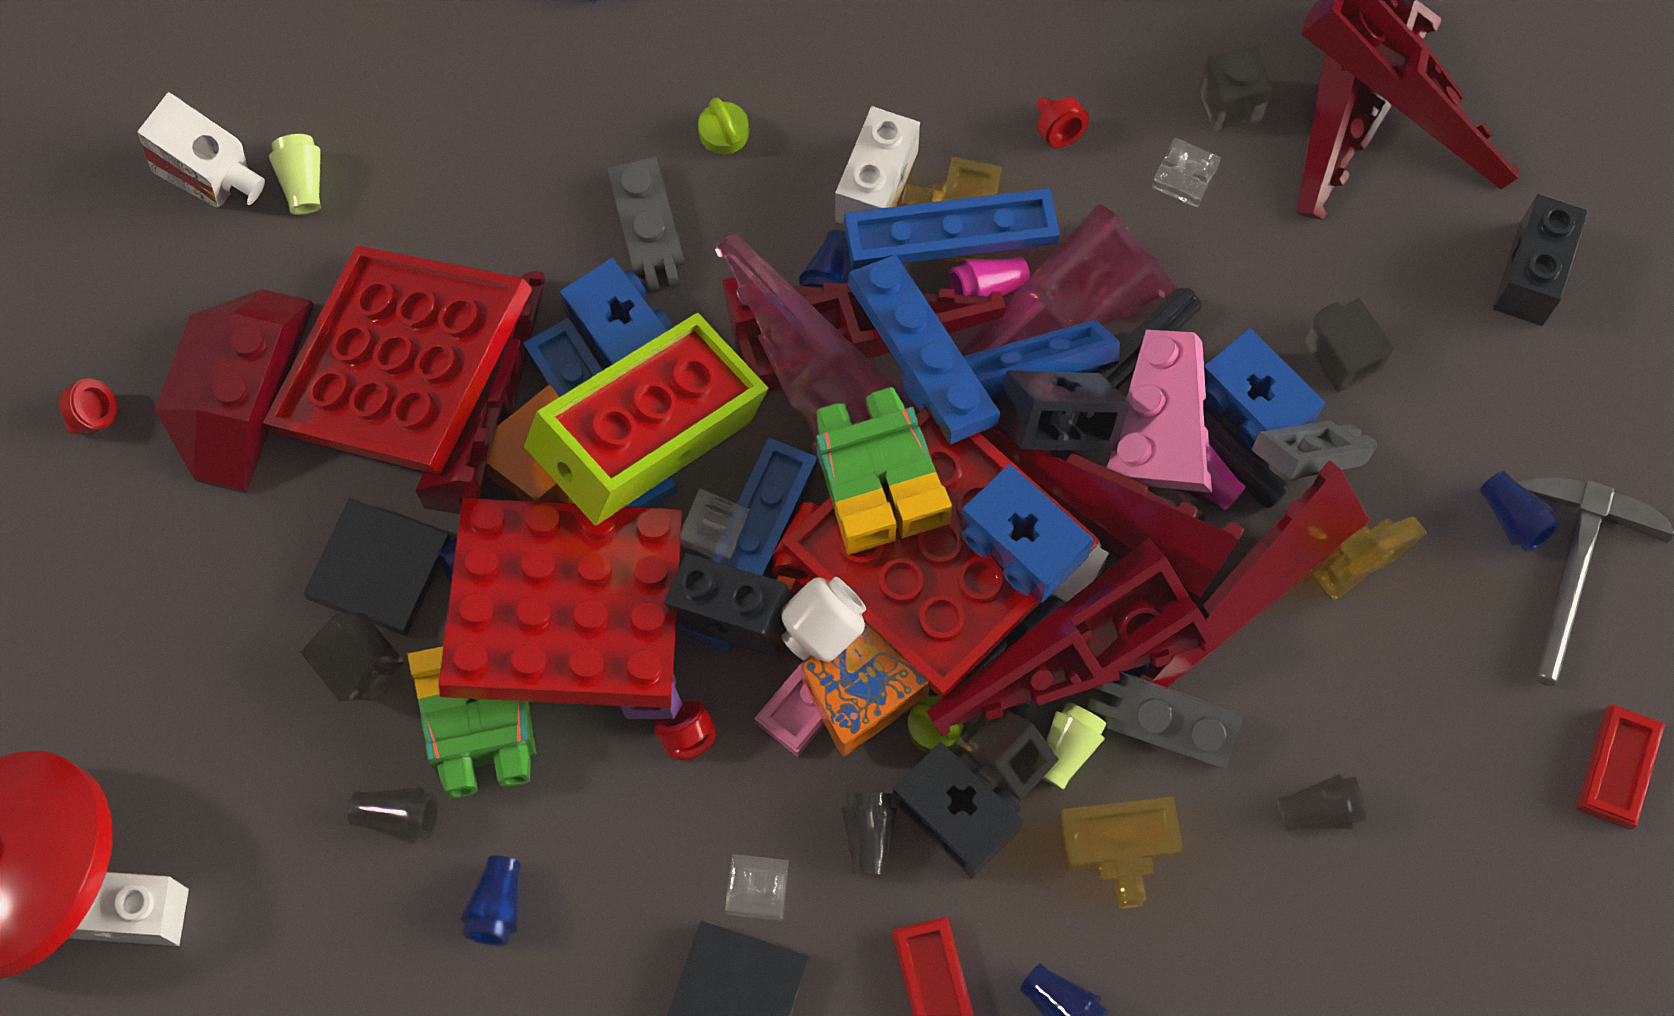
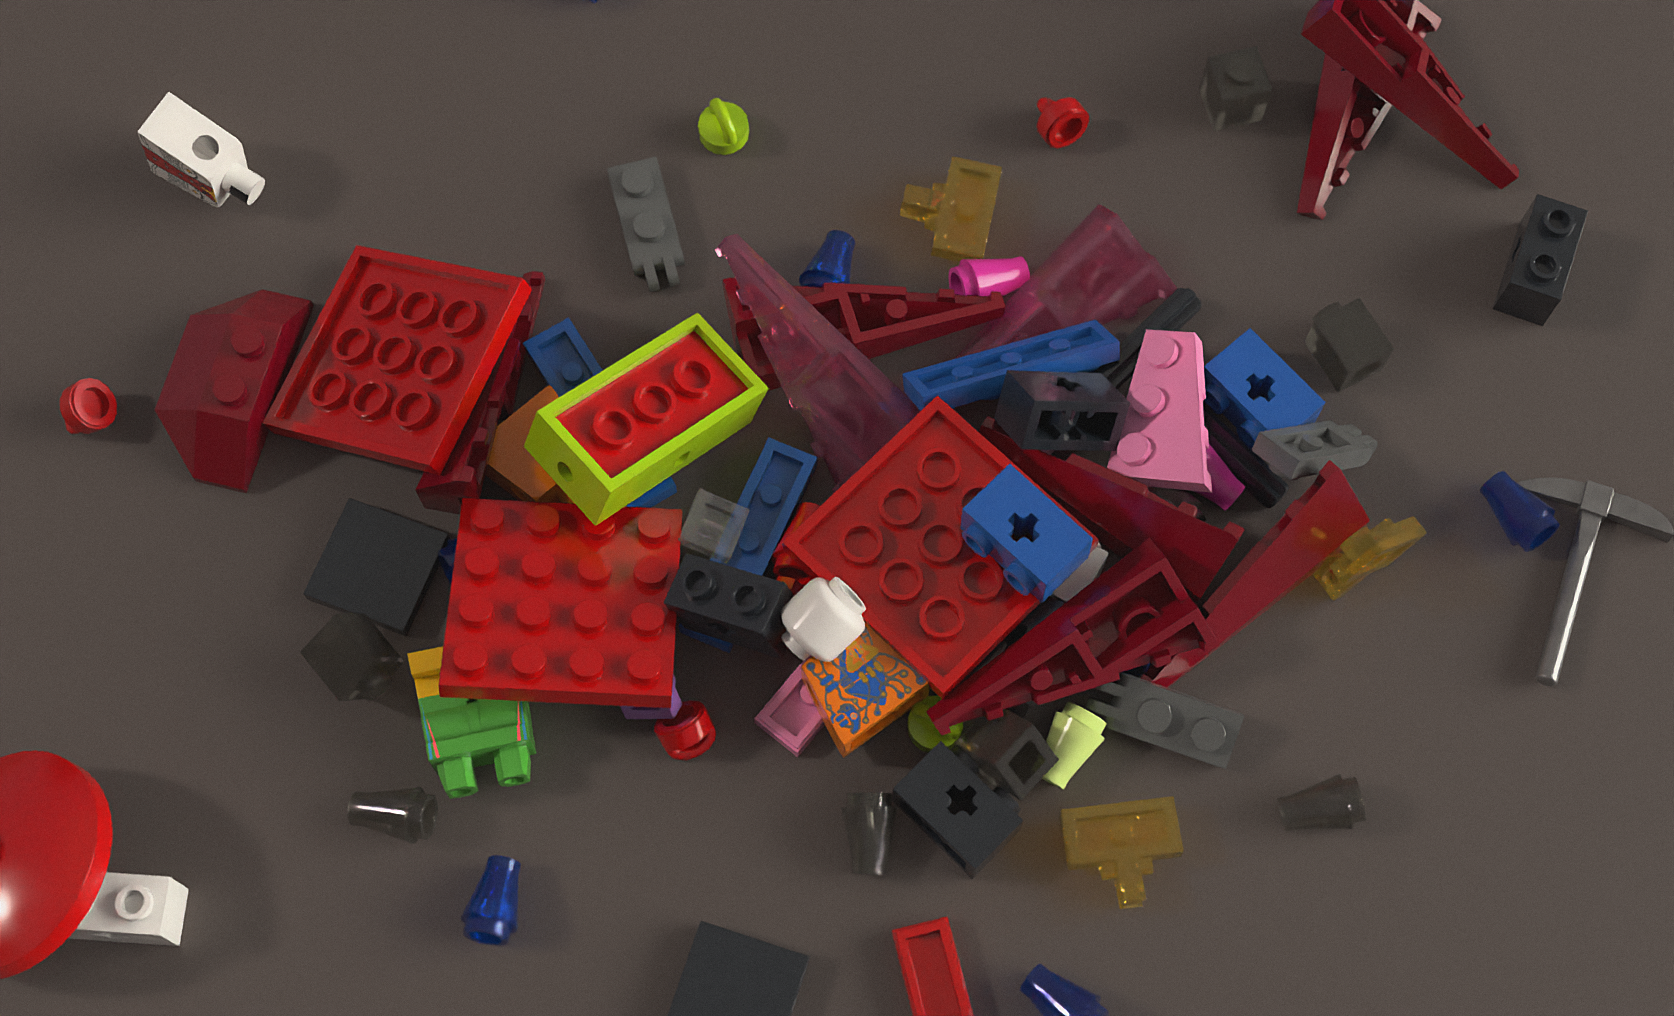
yellowish green cone [269,134,321,215] -> none
blue brick [560,258,674,368] -> none
clear tile [725,854,789,921] -> none
hips [816,387,952,555] -> none
white brick [835,106,920,224] -> none
blue plate [843,188,1060,269] -> none
blue plate [848,255,1000,444] -> none
clear tile [1151,137,1221,208] -> none
red tile [1576,704,1665,830] -> none

